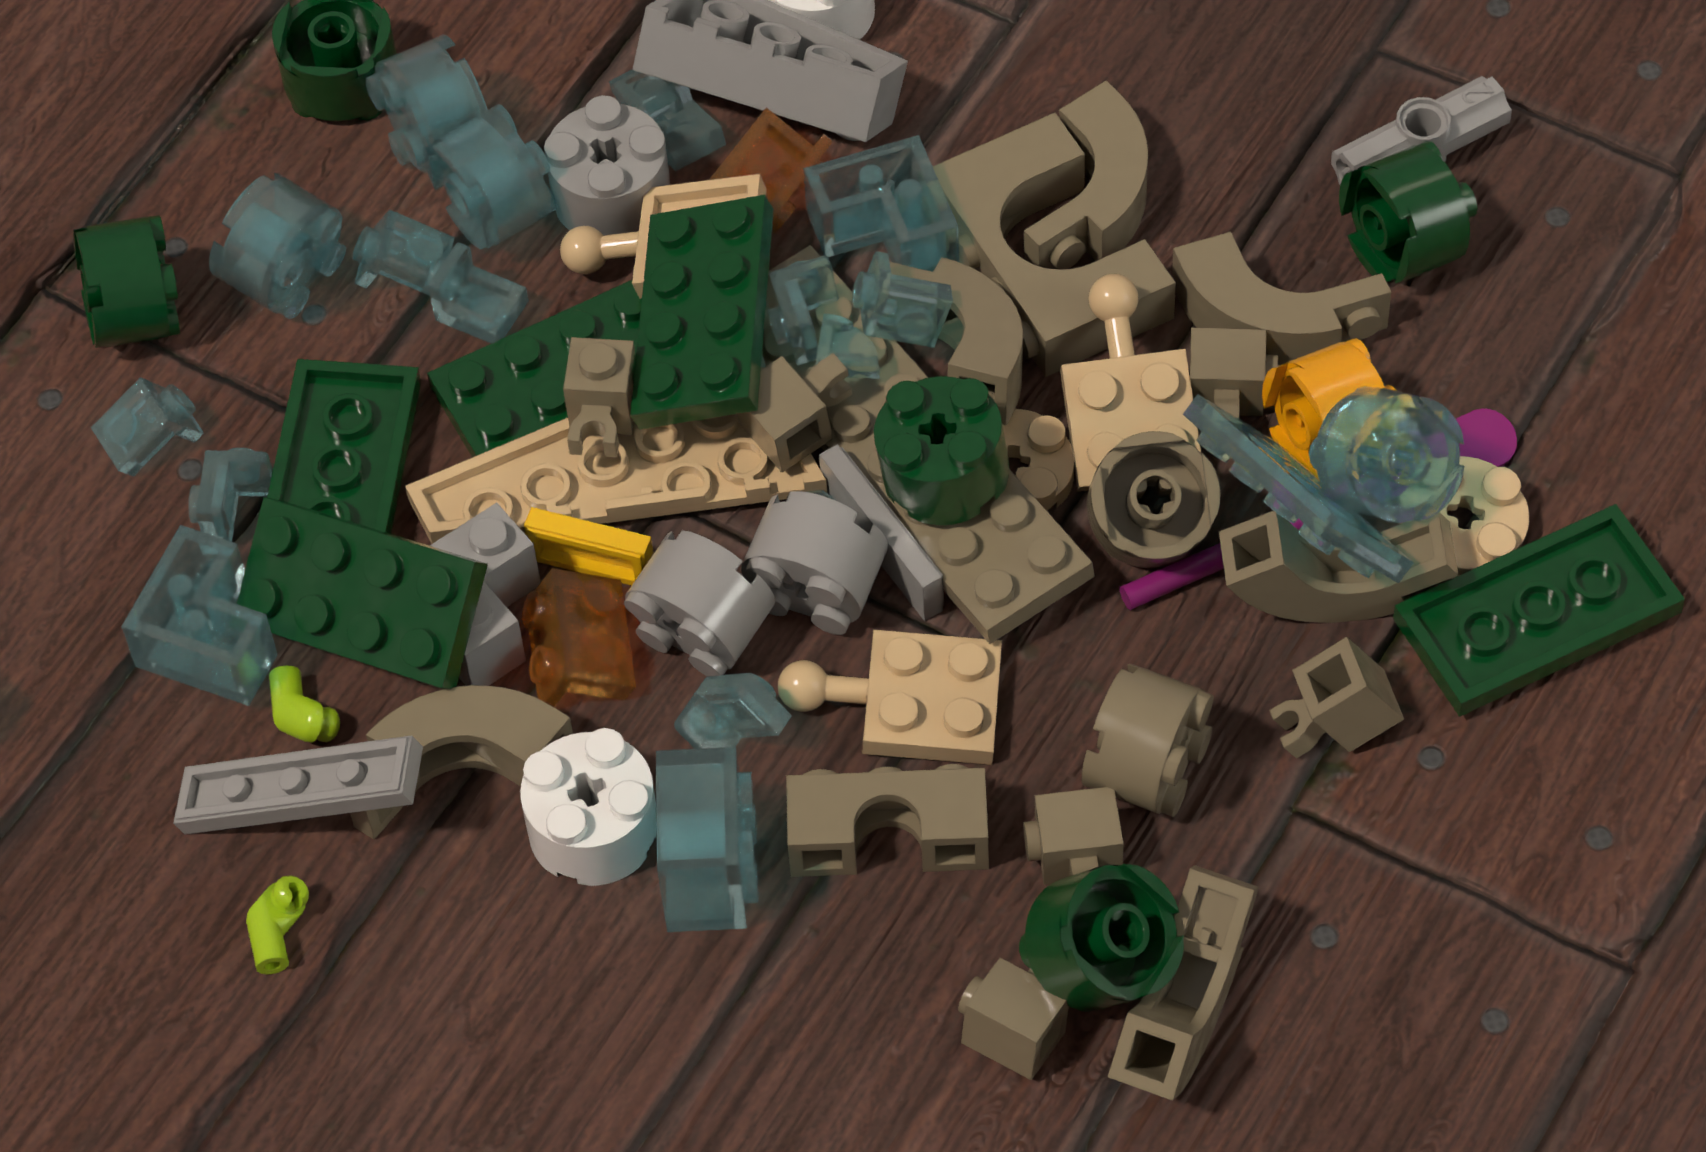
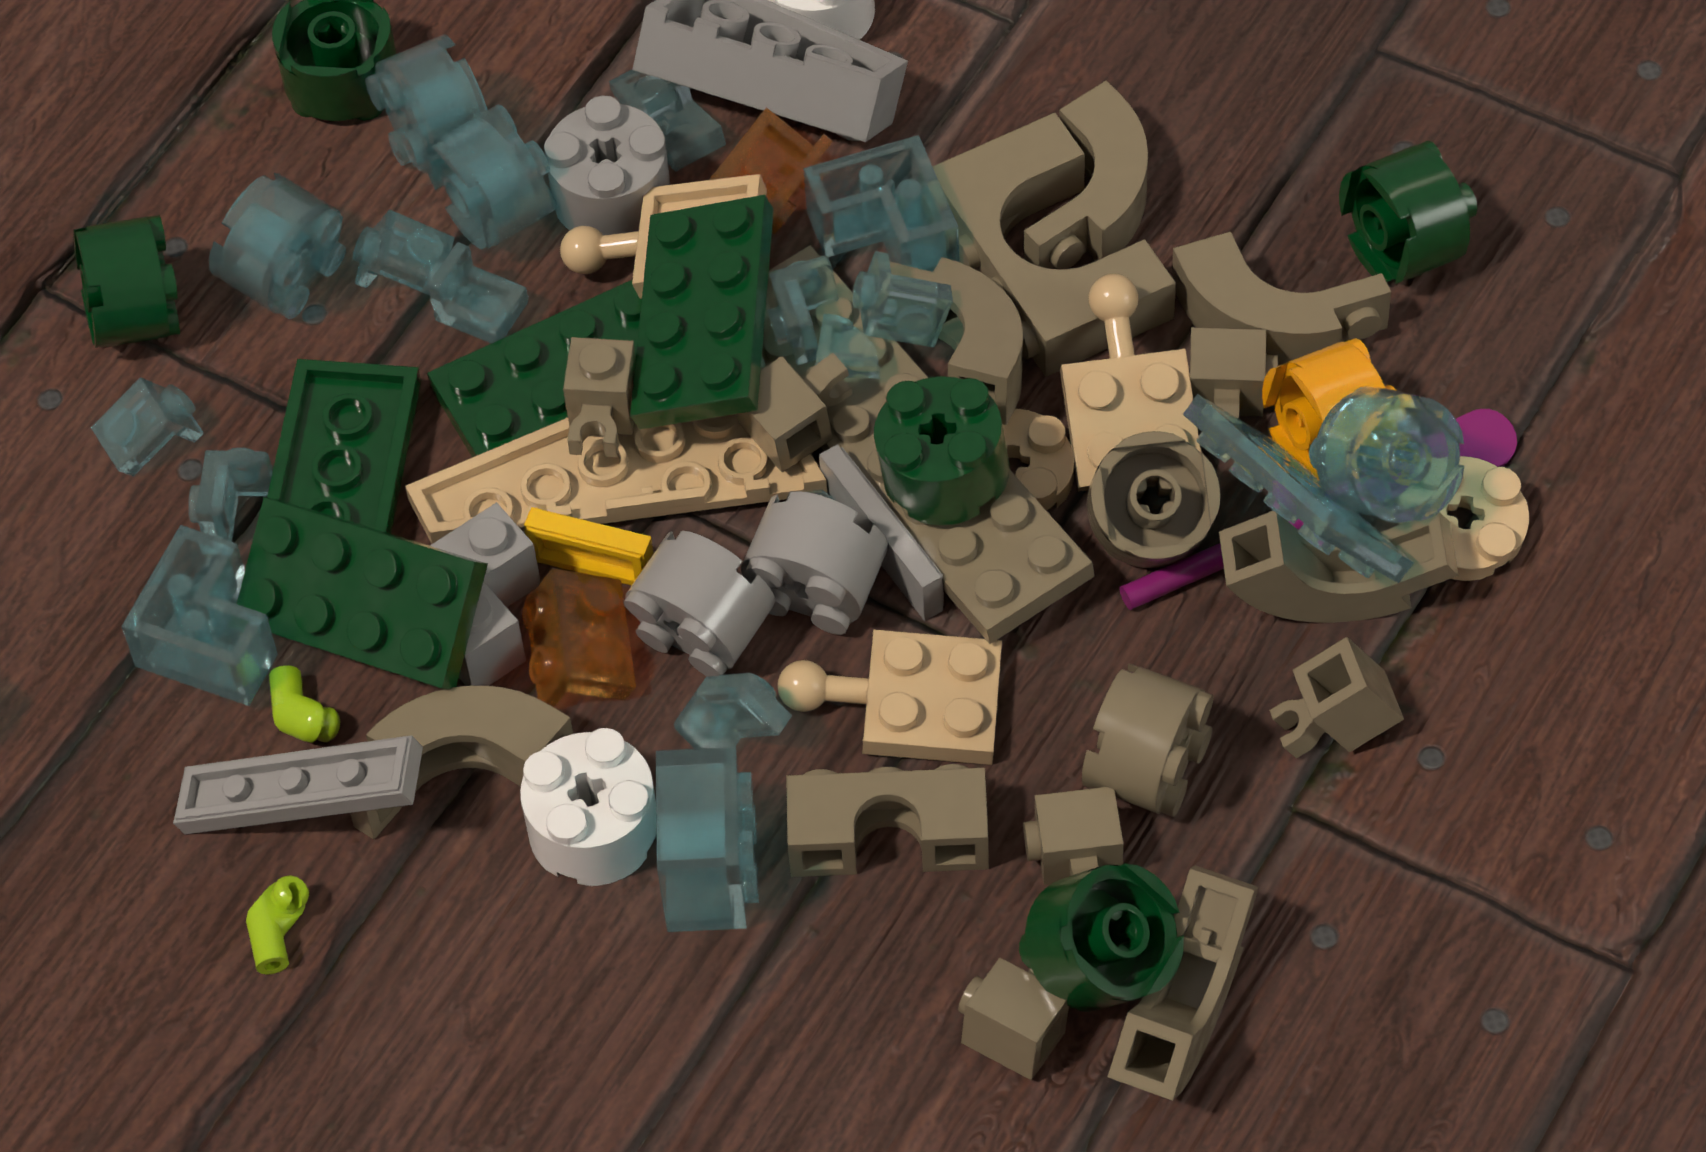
light grey piece [1331,76,1512,185] -> none
dark green plate [1393,504,1685,717] -> none

